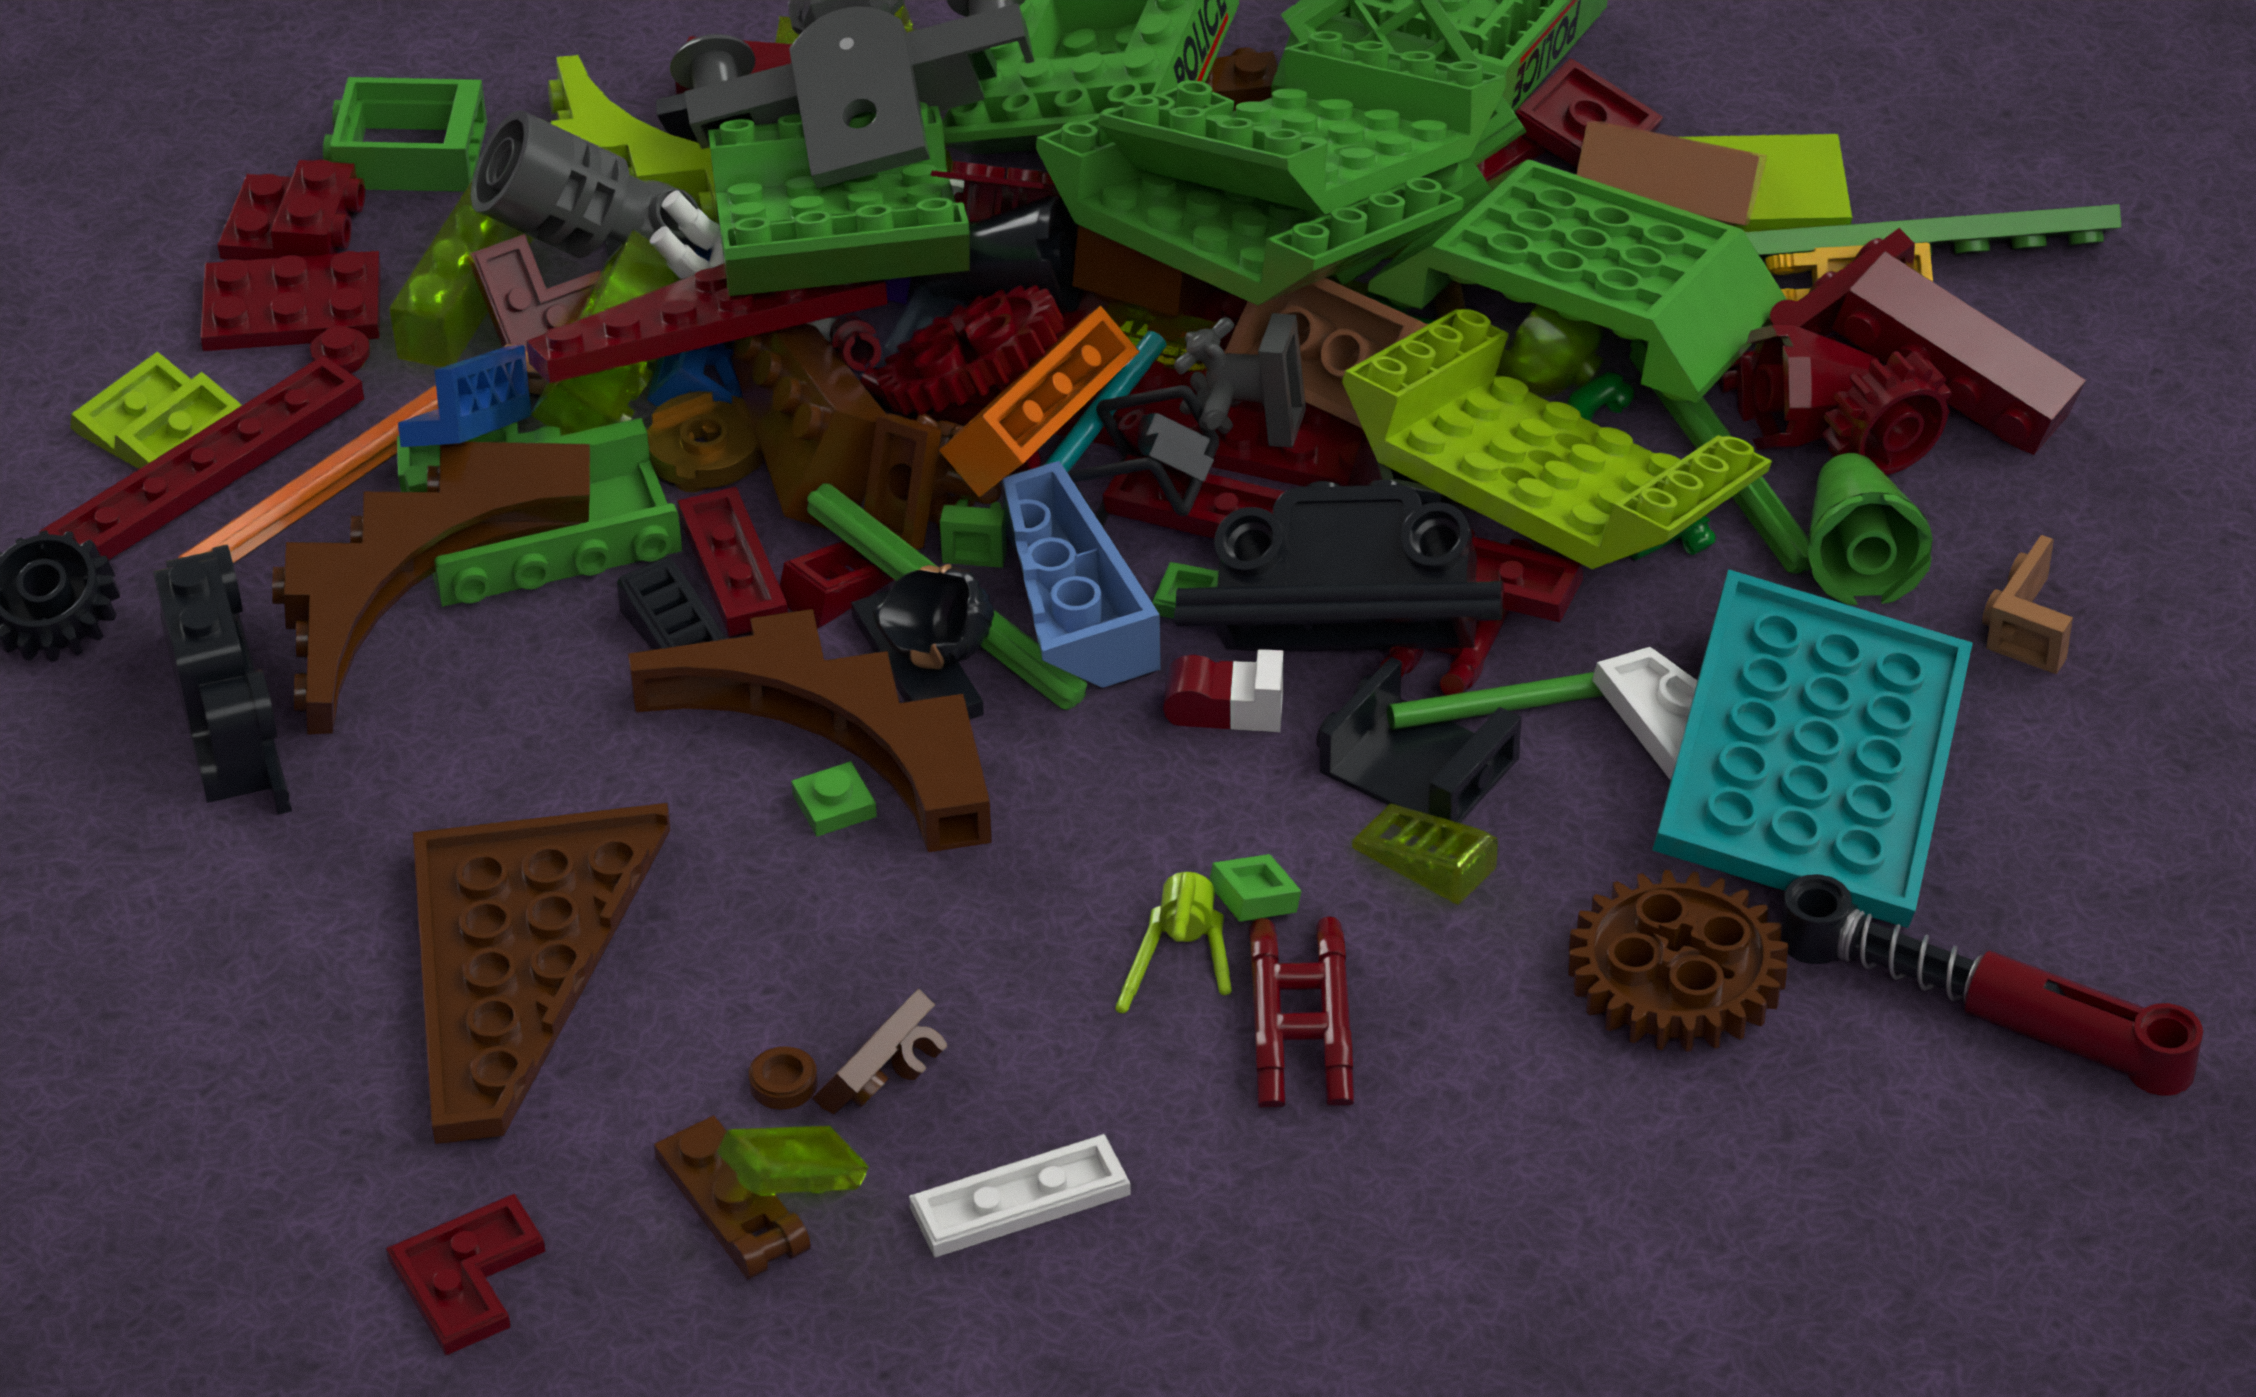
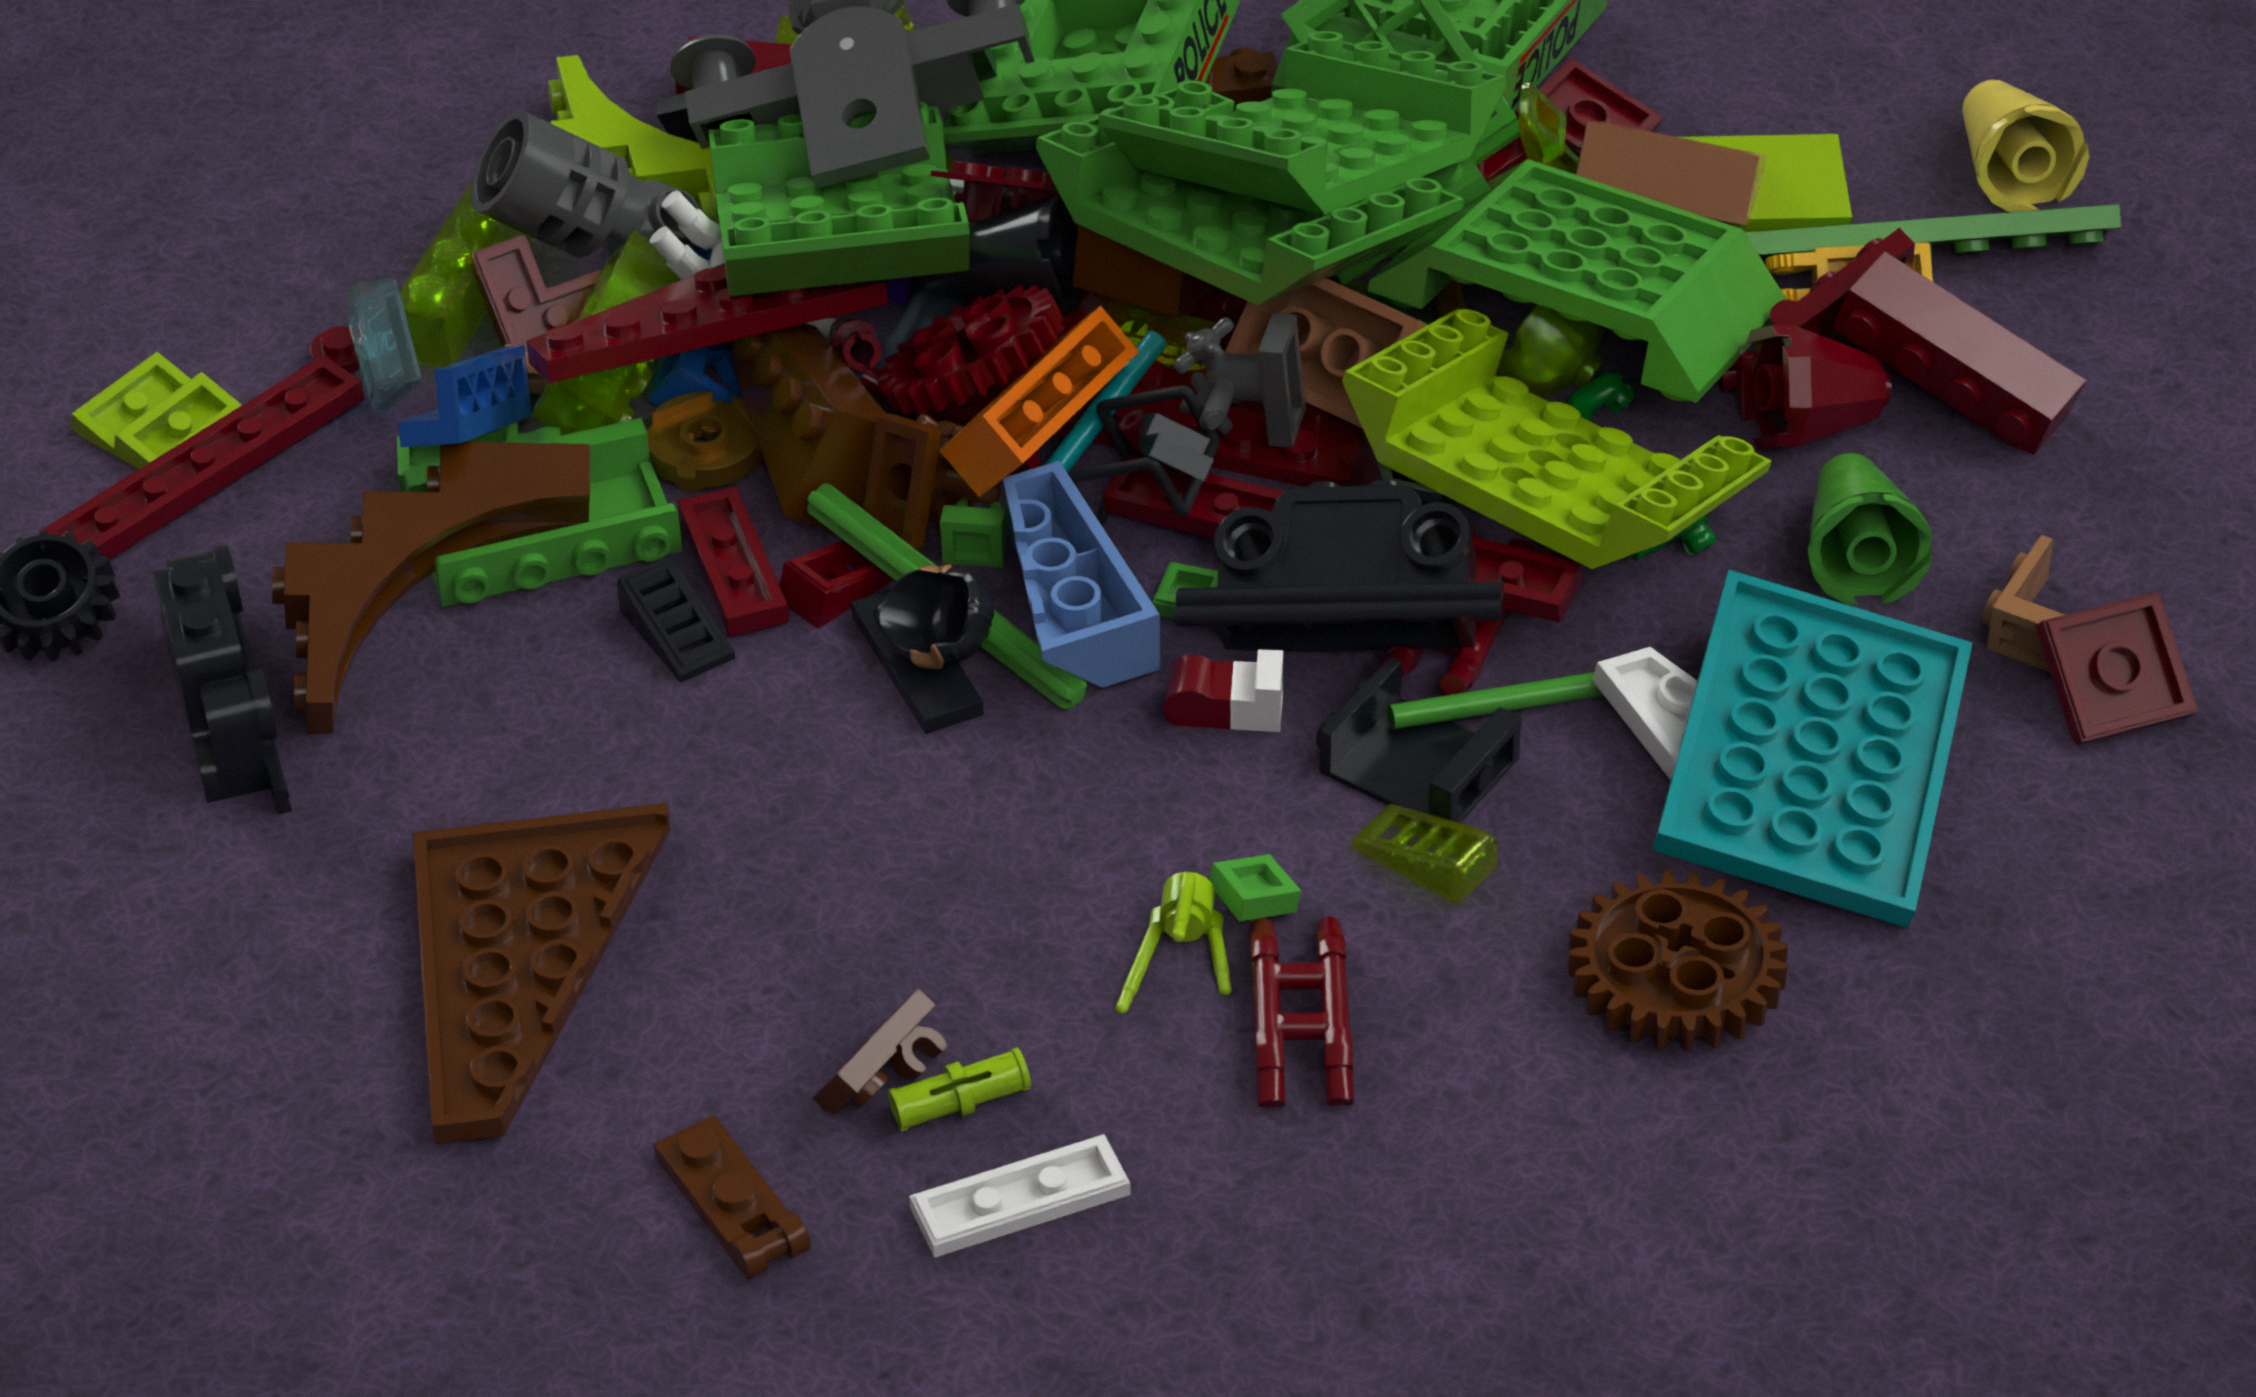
orange axle [178,385,438,564] -> none
dark red plate [200,251,381,351] -> none
dark red plate [217,160,365,260] -> none
bright green window [323,77,487,192] -> none
dark red tile [386,1193,546,1356] -> none
reddish brown arch [628,609,992,853] -> none
clear neon green plate [717,1126,869,1196] -> none
reddish brown tile [748,1046,818,1110] -> none
bright green plate [791,761,877,837] -> none
bright green axle [1629,339,1811,574] -> none
dark red piece [1780,874,2204,1096] -> none
dark red gear [1822,351,1952,475] -> none
none -> clear light blue slope [346,278,421,413]
none -> lime pin [887,1047,1031,1132]
none -> clear neon green slope [1519,81,1580,175]
none -> light yellow cone [1962,80,2089,212]
none -> dark red tile [2035,591,2198,745]

